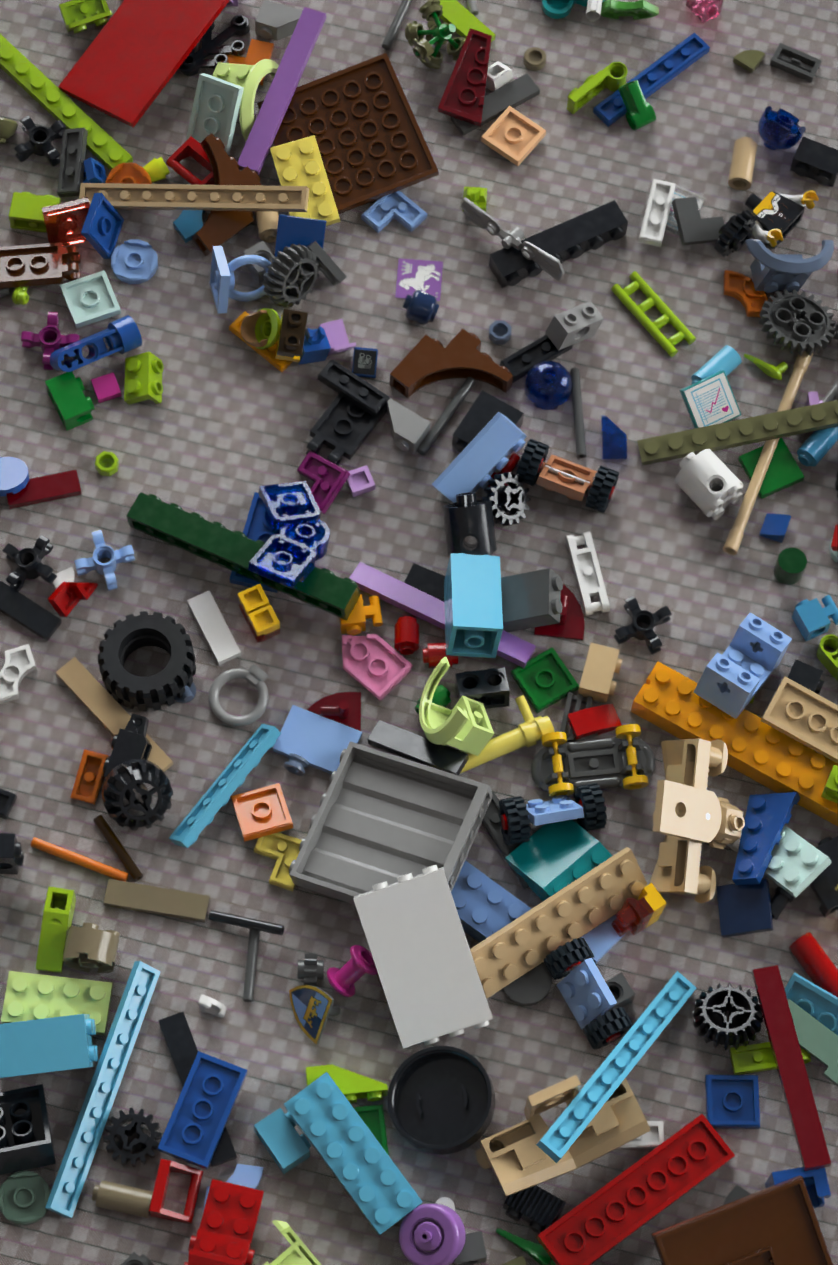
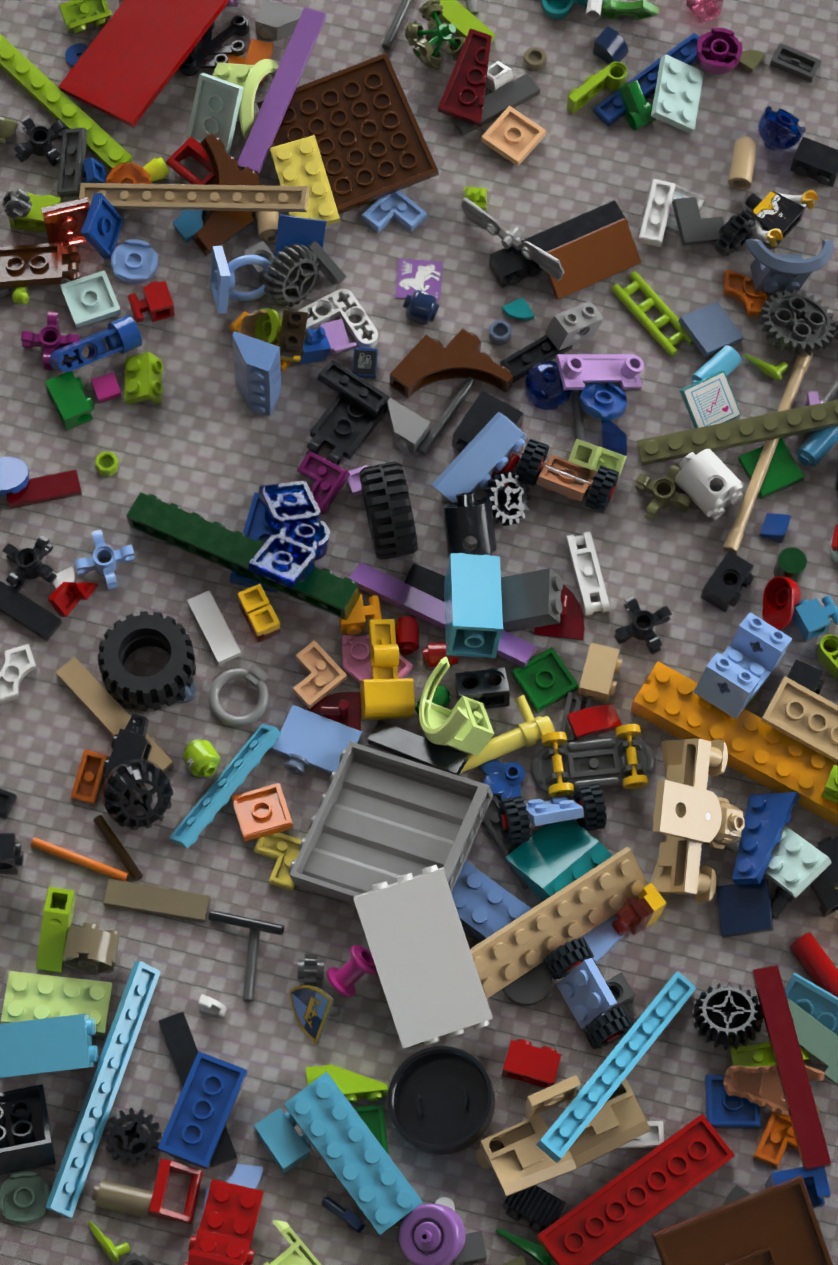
none -> dark grey gear [2,188,32,220]
none -> blue wheel [65,43,89,68]
none -> lime bar [88,1221,131,1263]
none -> red brick [127,281,175,323]
none -> lime head [183,739,220,777]
none -> medium blue slope [232,331,281,416]
none -> light nougat plate [293,640,347,709]
none -> white beam [298,289,378,348]
none -> dark blue bar [322,1197,366,1234]
none -> black tyre [359,461,418,560]
none -> yellow plate [360,619,415,720]
none -> blue plate [481,760,525,799]
none -> red brick [501,1039,562,1089]
none -> teal tile [502,297,535,322]
none -> dark orange tile [546,218,642,299]
none -> lavender brick [556,354,644,390]
none -> yellowish green slope [568,439,627,479]
none -> blue tile [579,382,627,420]
none -> dark blue brick [593,26,628,64]
none -> olive pin [635,465,692,522]
none -> light aqua plate [651,54,704,134]
none -> sand blue tile [678,301,744,357]
none -> magenta cylinder [696,28,743,75]
none -> black brick [701,551,754,613]
none -> nougat animal [724,1065,825,1115]
none -> orange tile [753,1111,799,1169]
none -> red cap [762,576,801,631]

